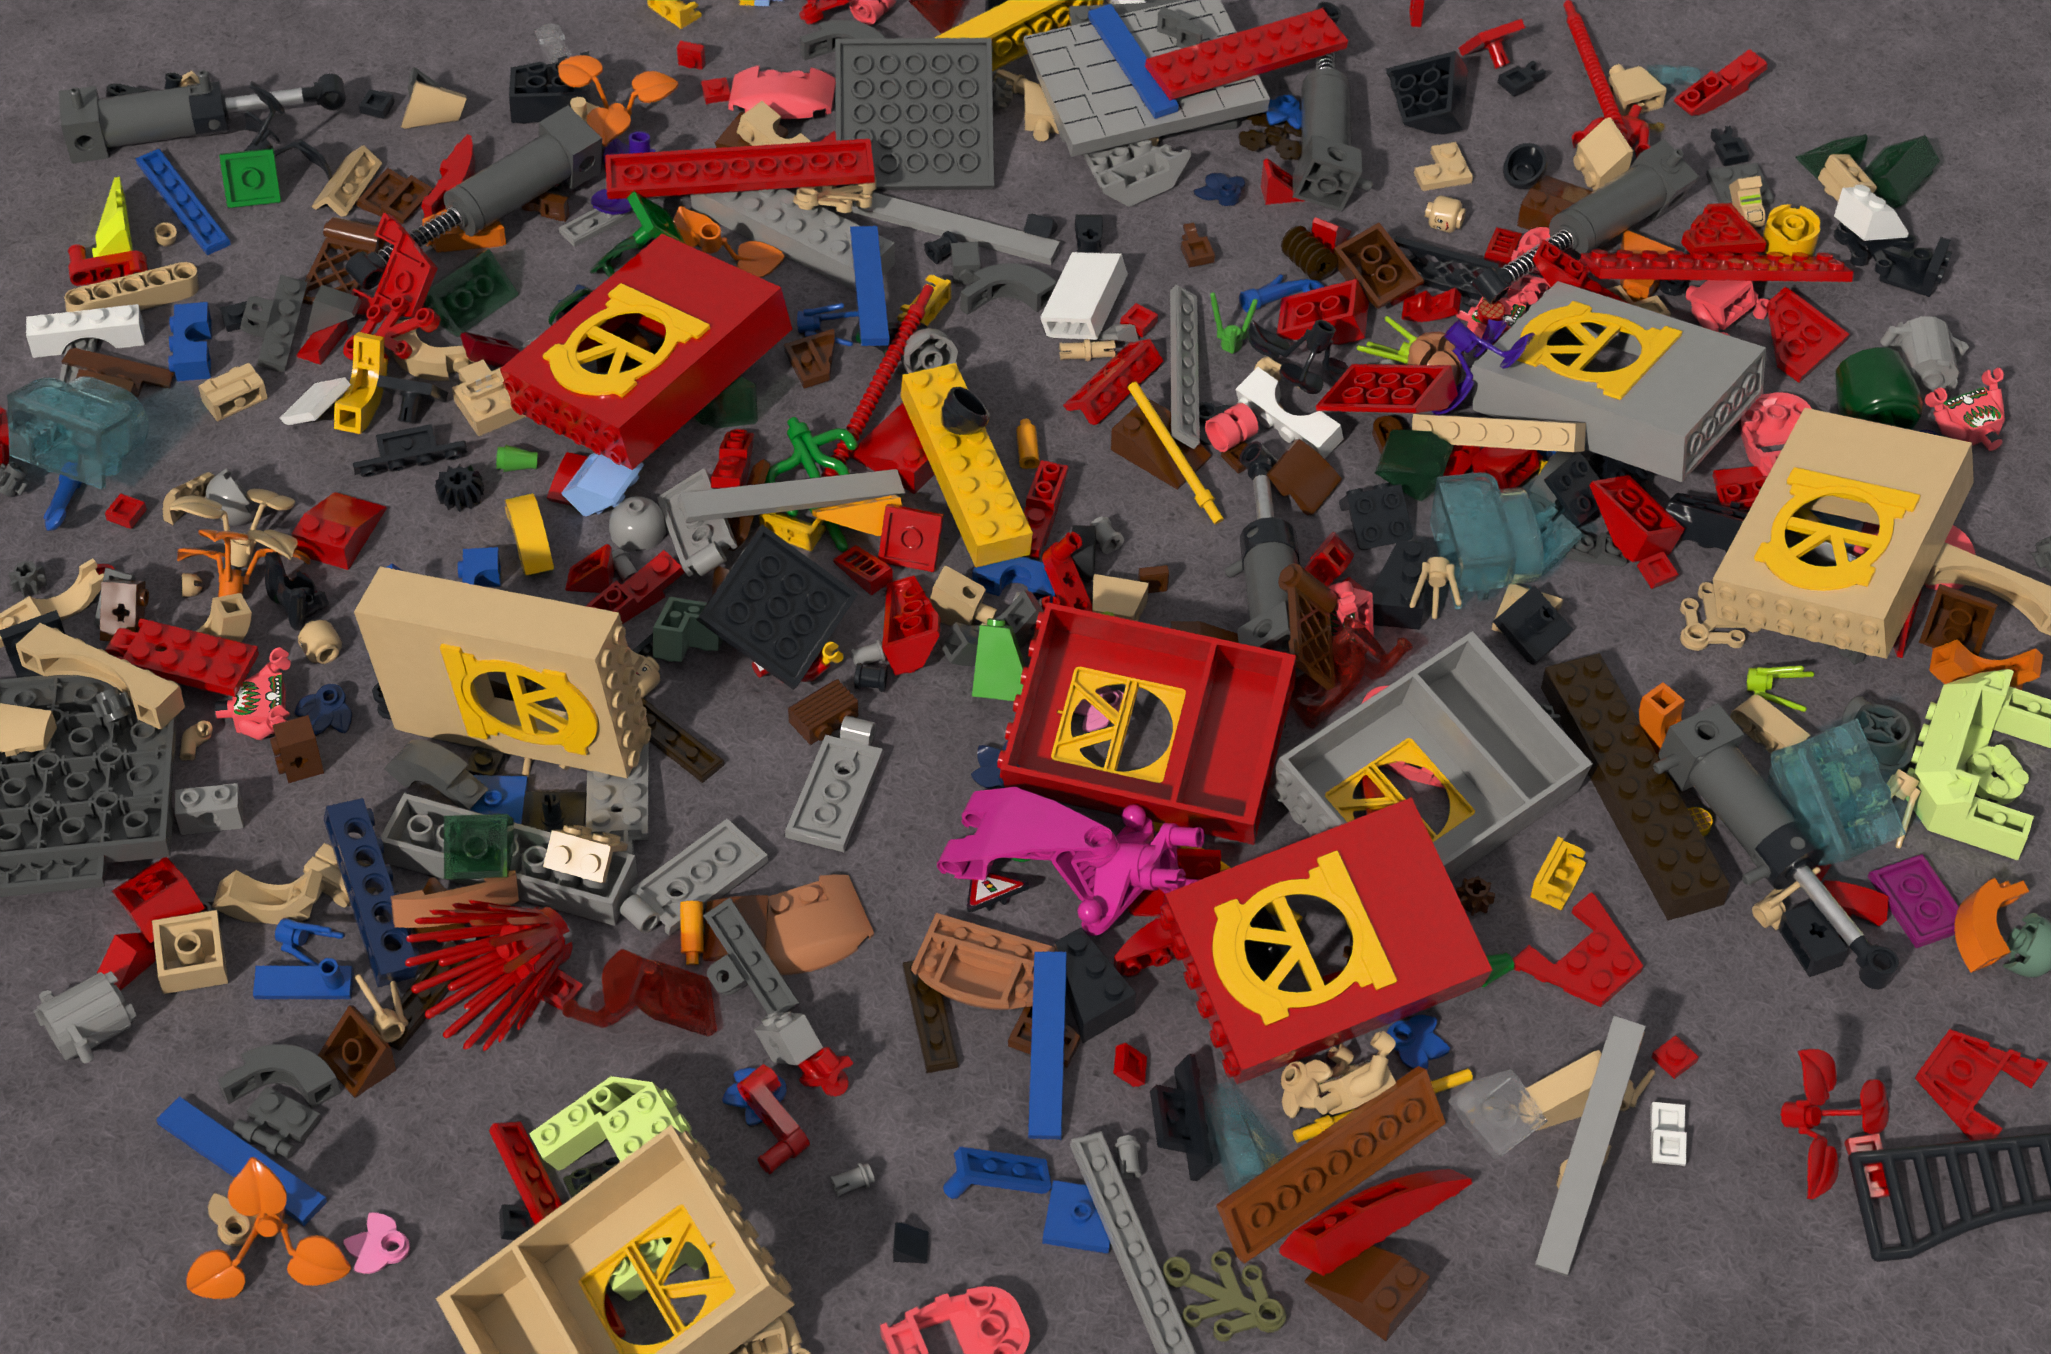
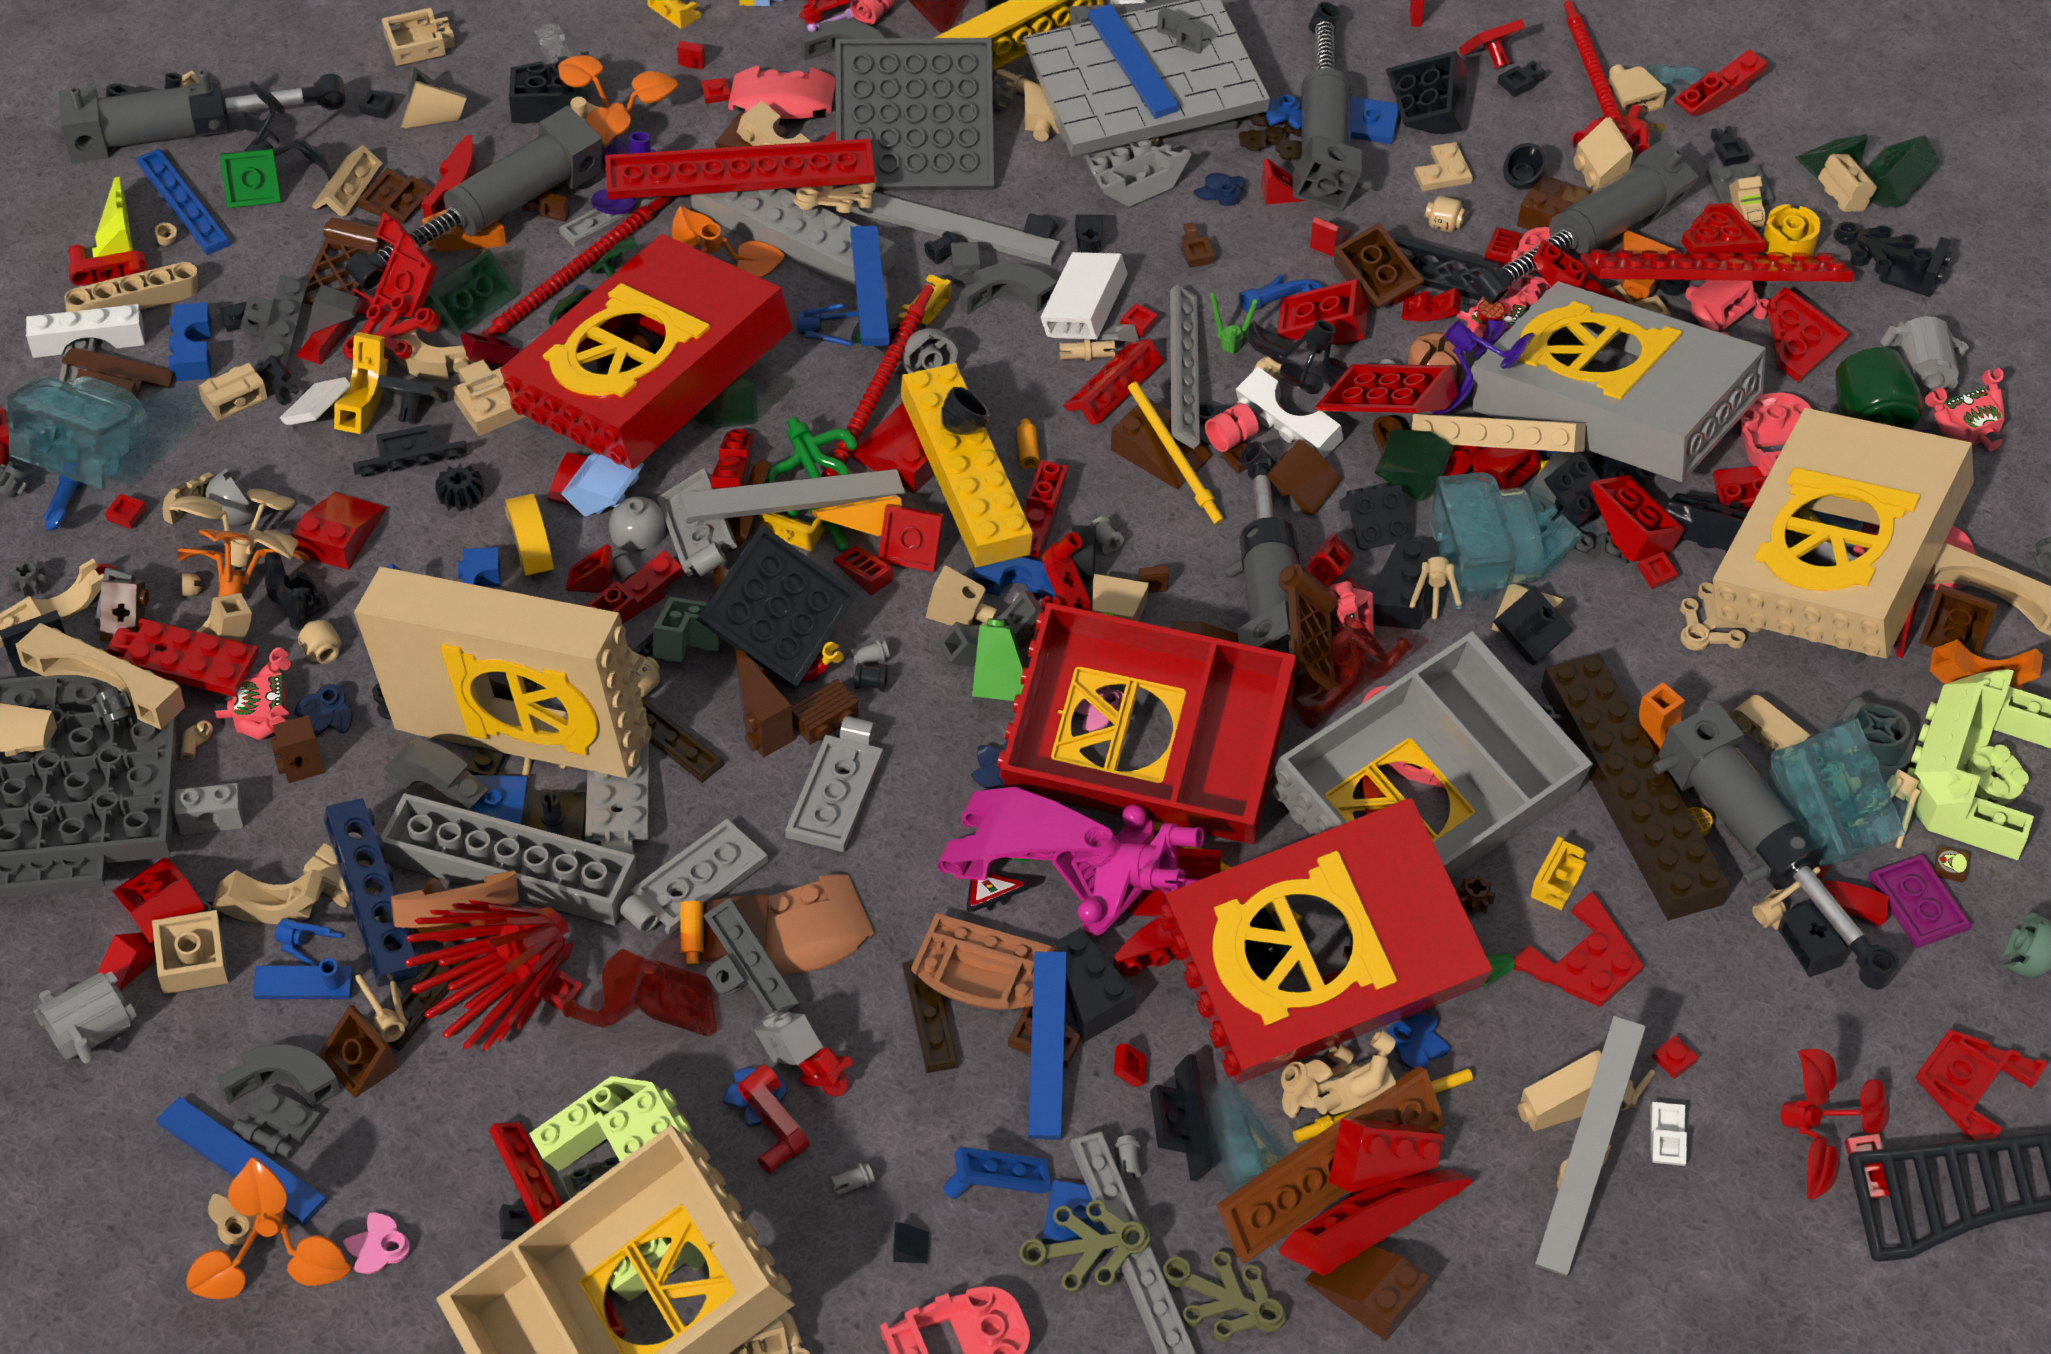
clear green slope [444,814,514,880] -> none
bright green cone [496,444,538,472] -> none
bracket [543,825,628,883] -> none
green tile [627,191,686,250] -> none
reddish brown wing [784,329,835,389] -> none
red wedge [882,575,941,676] -> none
red plate [1145,8,1348,100] -> none
dark brown piece [1281,226,1338,281] -> none
lime plant [1356,316,1418,364] -> none
clear slope [1448,1069,1548,1160] -> none
lime plant [1747,666,1814,712] -> none
white slope [1834,185,1908,241] -> none
orange arch [1954,878,2029,973] -> none
none -> black plate [256,355,300,405]
none -> tan piece [381,8,455,66]
none -> red hose [479,196,670,338]
none -> reddish brown slope [736,649,794,758]
none -> lavender hinge [807,8,854,32]
none -> olive plant [1019,1200,1151,1293]
none -> red wedge [1329,1118,1444,1193]
none -> blue plate [1350,96,1399,144]
none -> tile [1934,846,1969,883]

